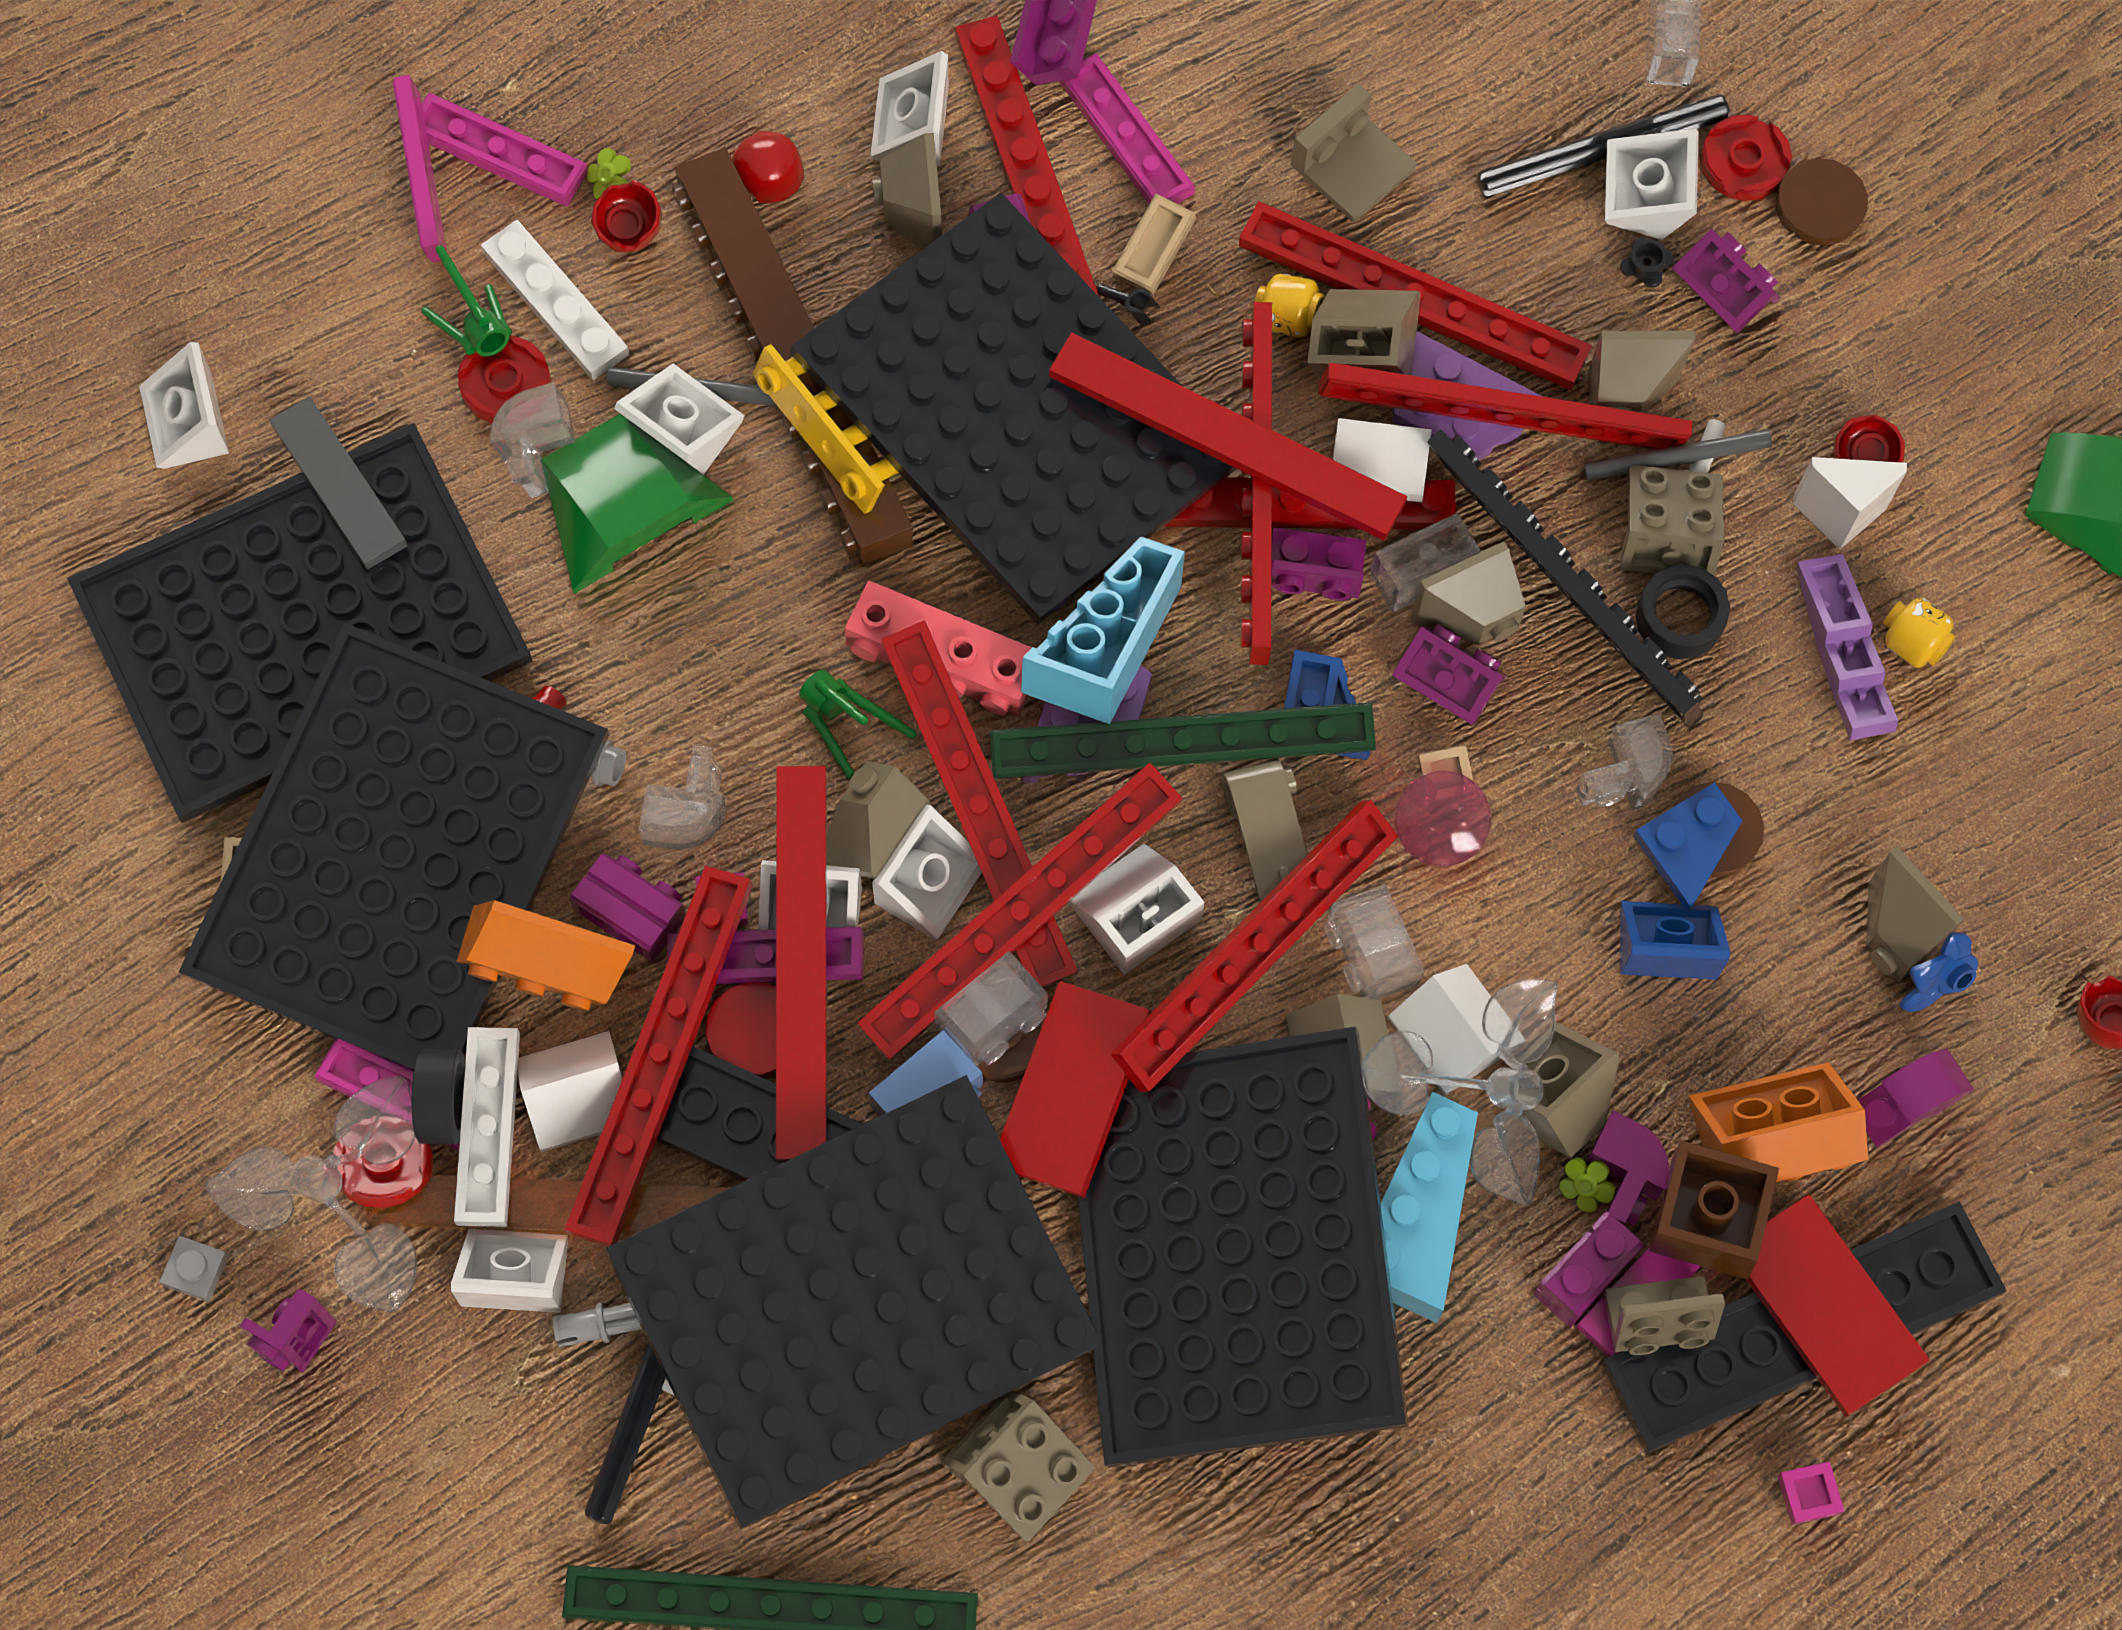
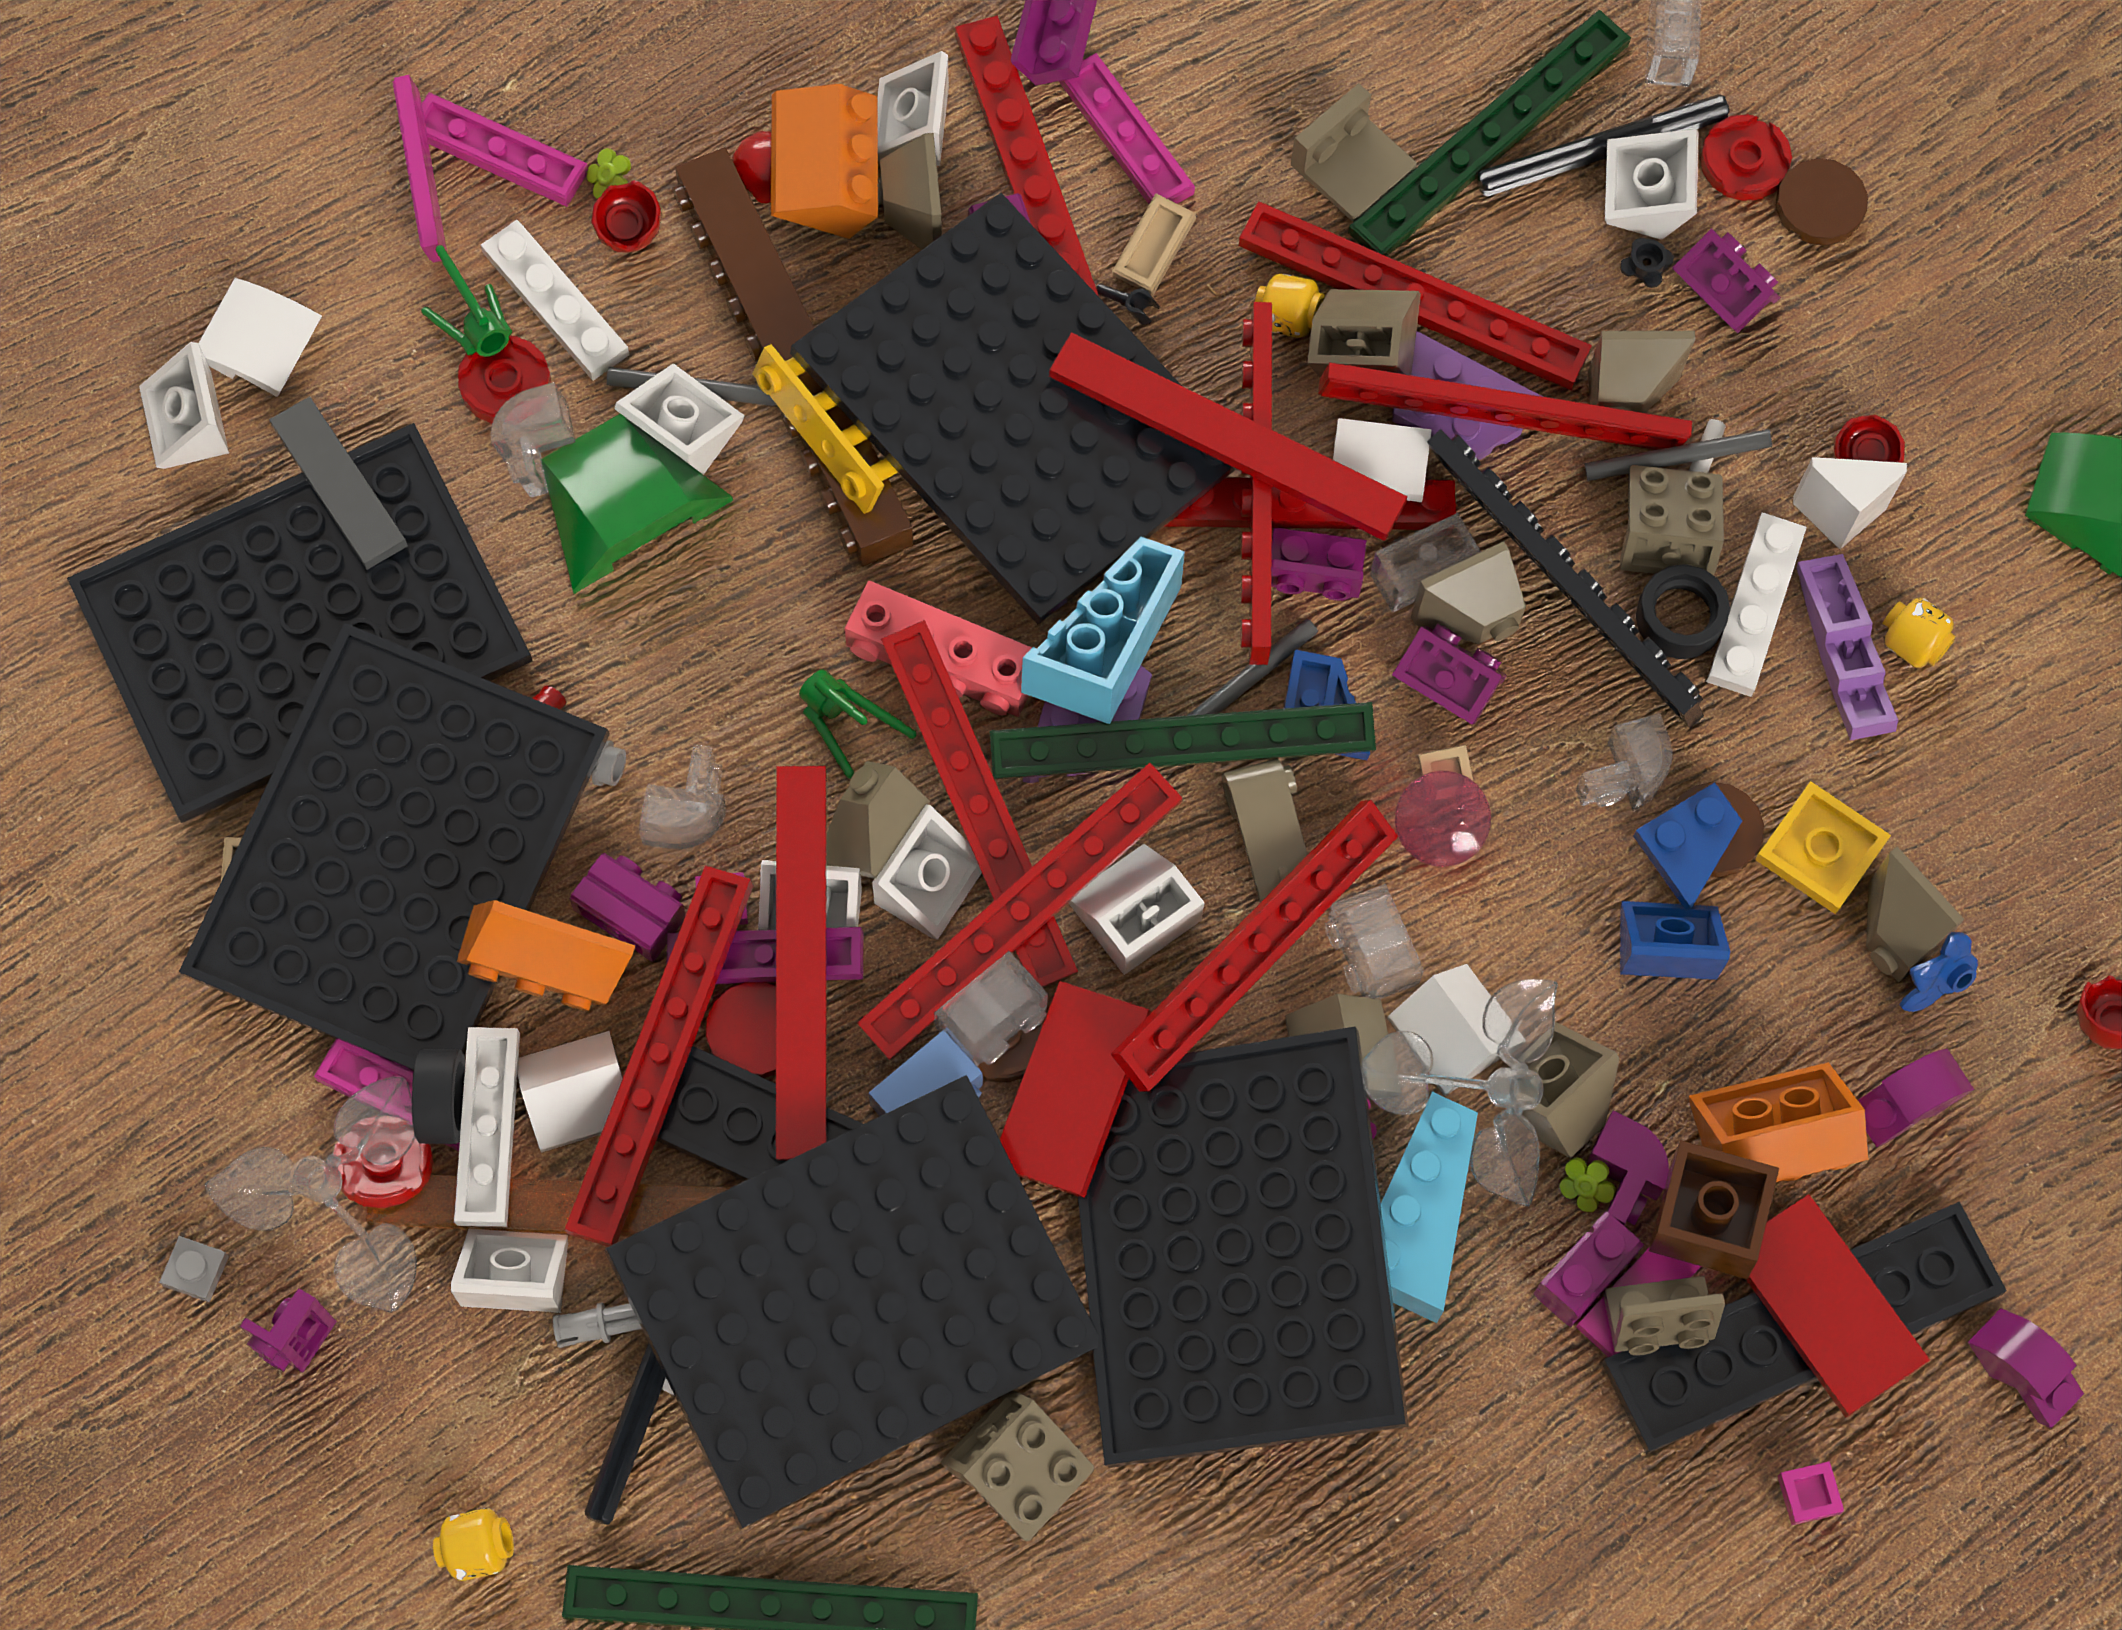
none -> white slope [199,278,322,397]
none -> yellow head [433,1508,514,1581]
none -> orange slope [771,84,878,239]
none -> dark grey bar [1187,618,1318,716]
none -> dark green tile [1348,10,1631,256]
none -> white plate [1706,512,1807,697]
none -> yellow plate [1755,781,1891,914]
none -> magenta brick [1968,1308,2084,1428]

